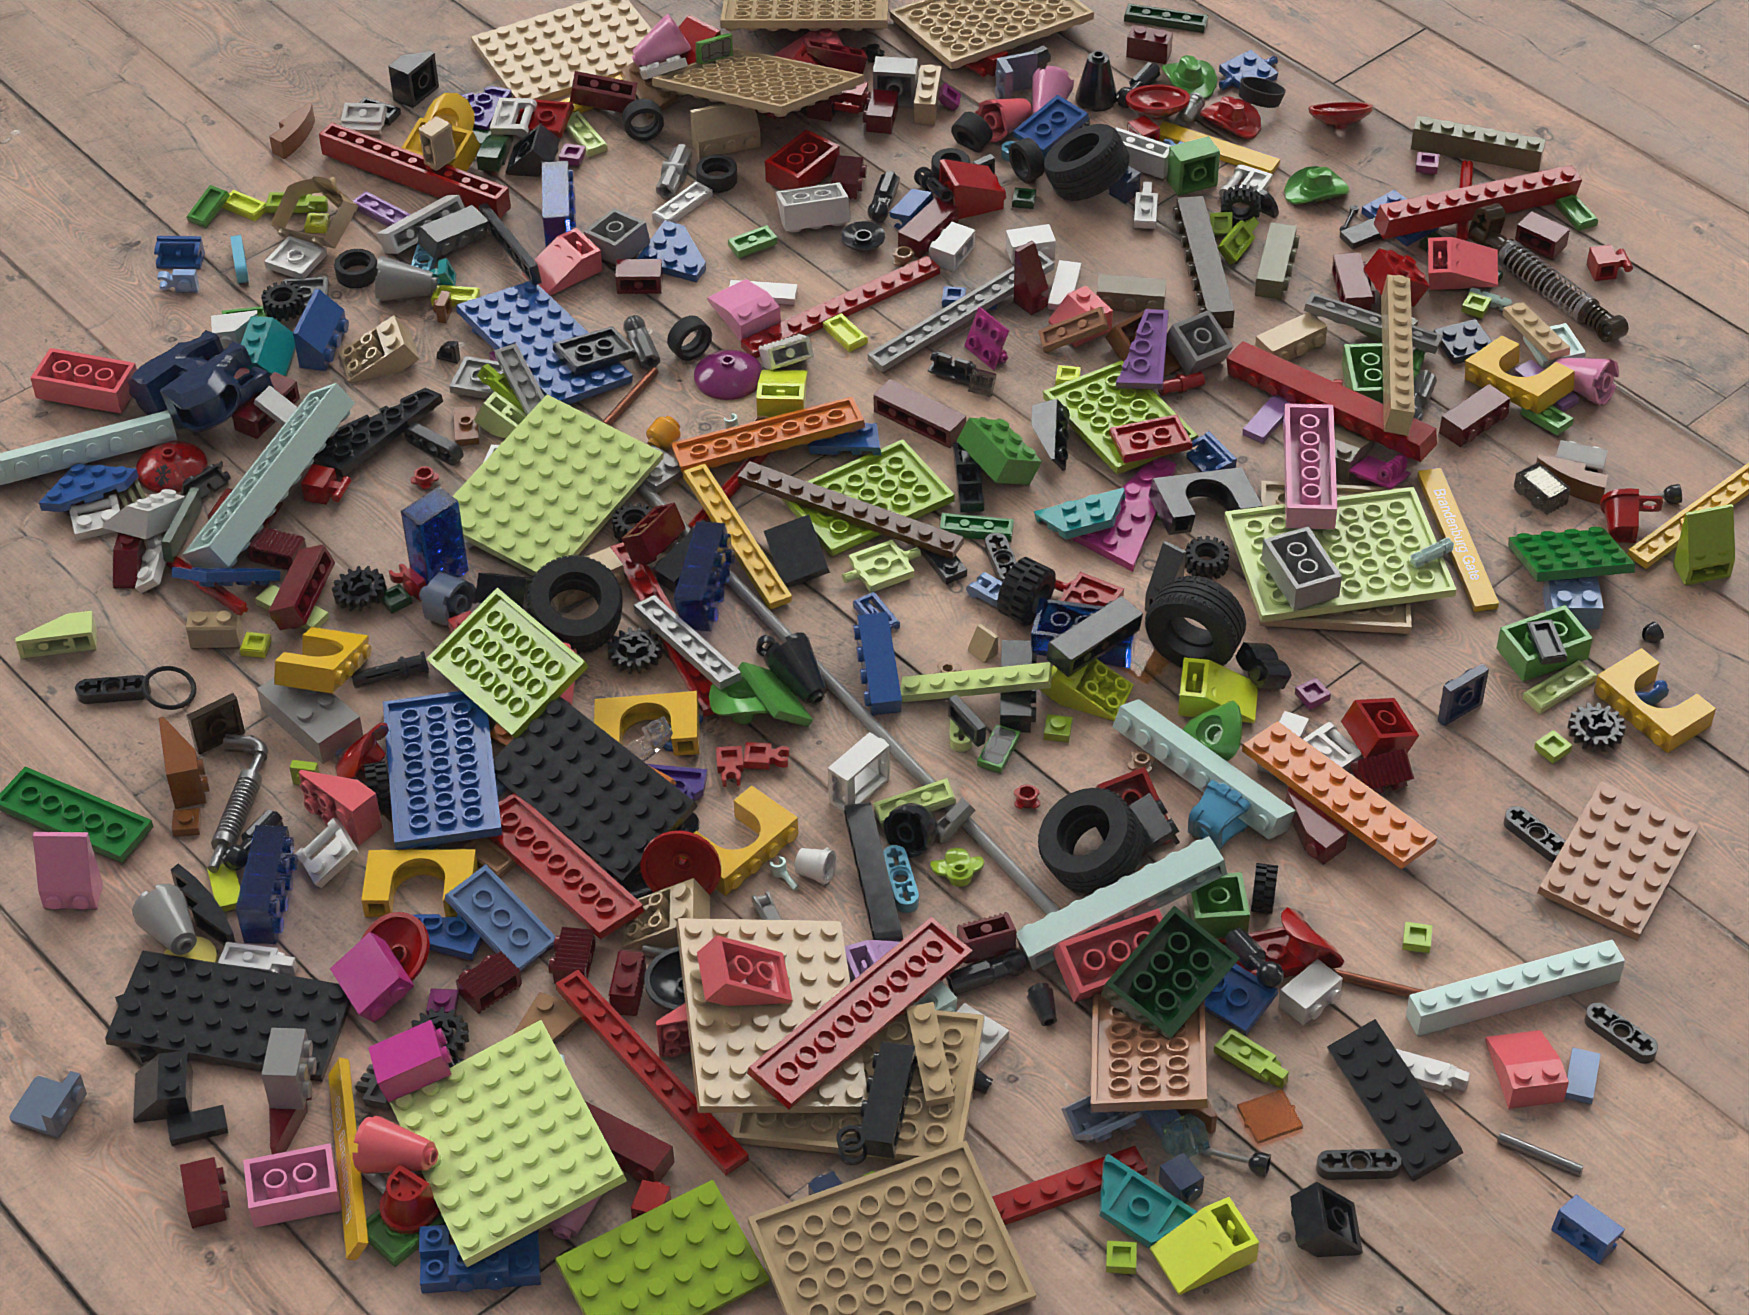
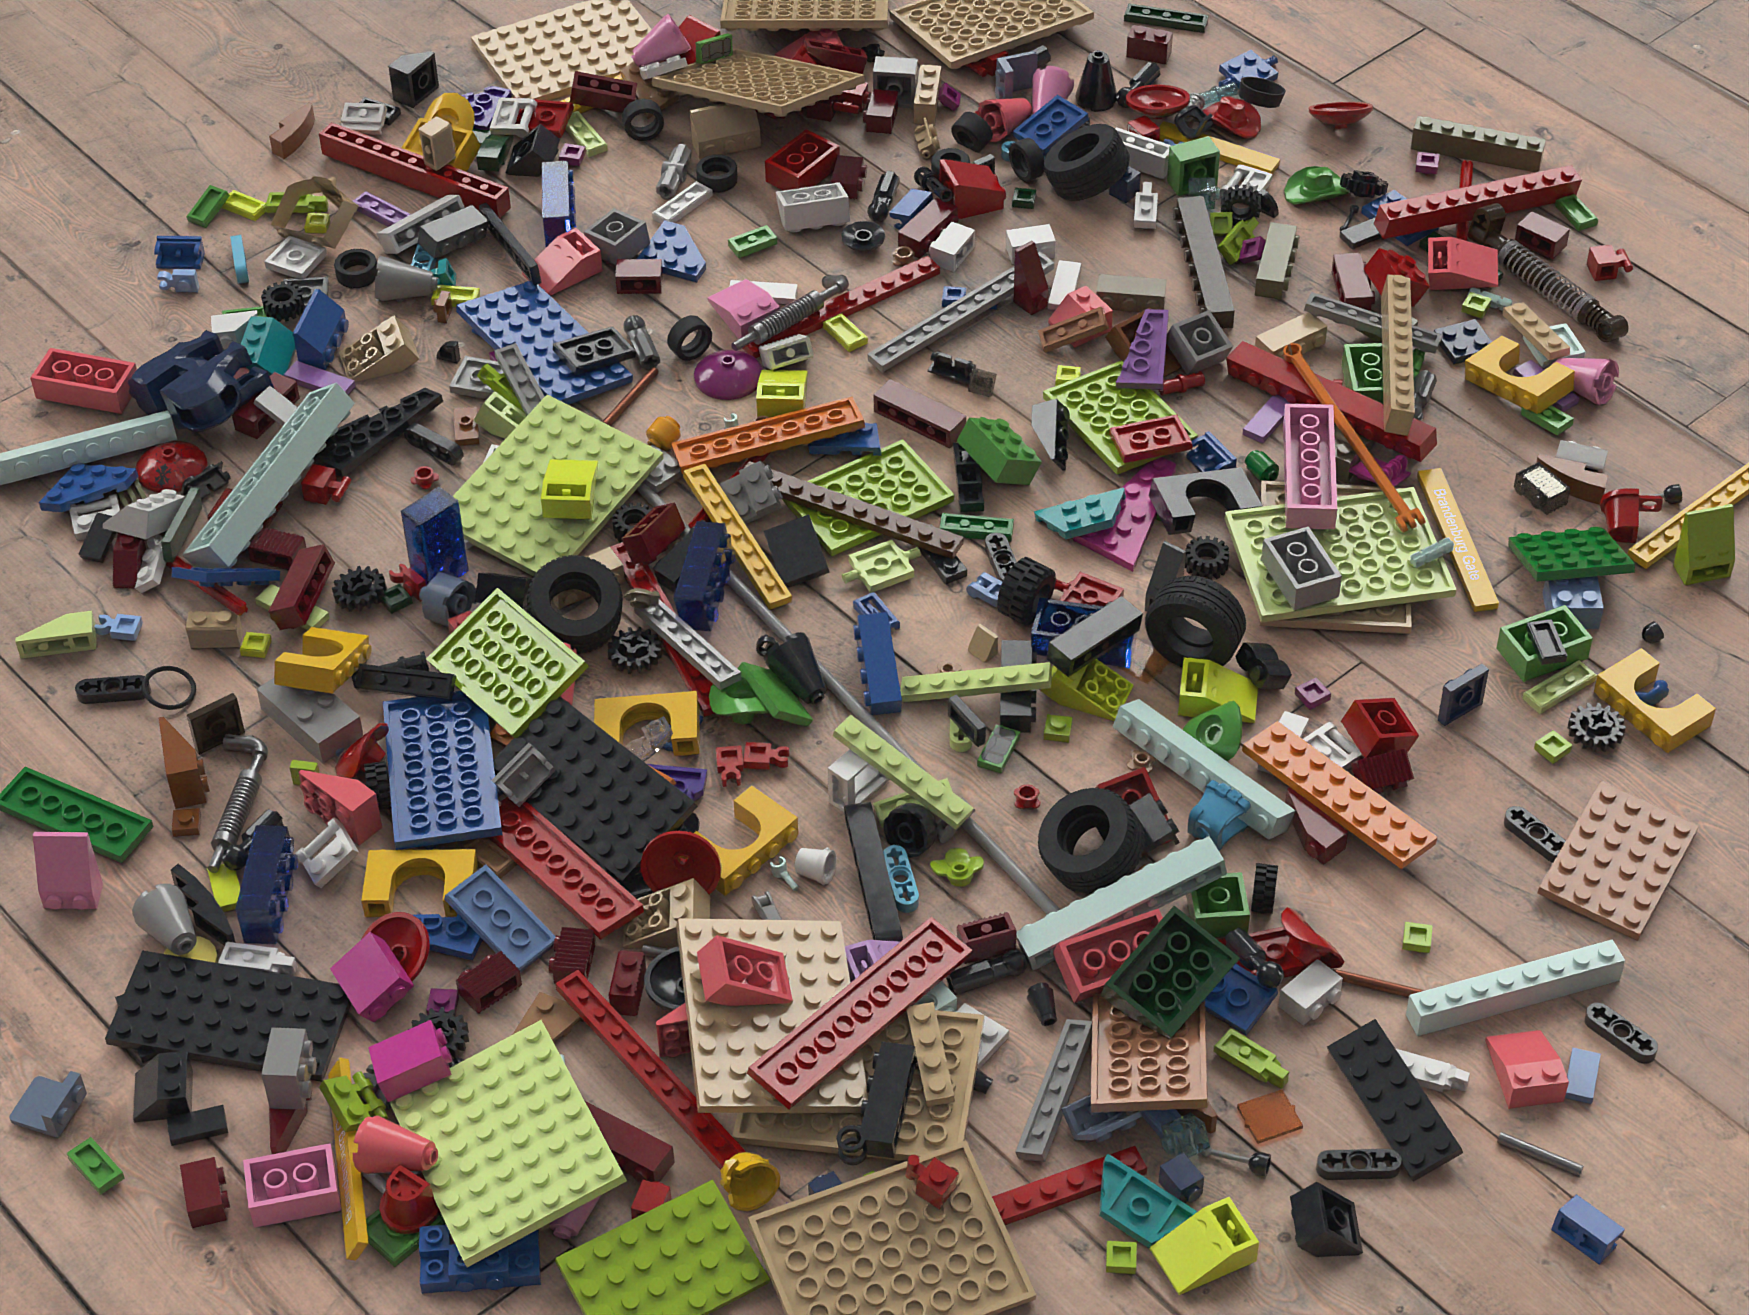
dark pink hinge [964,307,1009,370] -> none
bright green hat [1162,55,1217,101] -> none
brick [1439,384,1510,447] -> none
none -> bright green plate [67,1137,125,1195]
none -> black tile [79,512,116,563]
none -> light blue plate [94,614,143,641]
none -> medium lavender tile [284,361,356,395]
none -> lime plate [319,1071,388,1132]
none -> black tile [354,664,456,701]
none -> light grey hinge [492,743,556,807]
none -> neon yellow slope [541,459,598,519]
none -> dark tan animal [624,588,660,609]
none -> yellow helmet [719,1152,780,1211]
none -> light grey plate [720,461,782,525]
none -> flat silver piece [731,274,849,351]
none -> yellowish green plate [833,715,974,830]
none -> red brick [905,1155,959,1210]
none -> tan hinge [914,117,941,159]
none -> light grey plate [1015,1019,1092,1162]
none -> black piece [1174,105,1213,139]
none -> clear light blue brick [1187,178,1220,209]
none -> clear light blue pin [1196,82,1238,105]
none -> magenta plate [1239,236,1266,264]
none -> green brick [1245,450,1279,482]
none -> orange hinge [1283,343,1426,533]
none -> black gear [1340,170,1389,198]

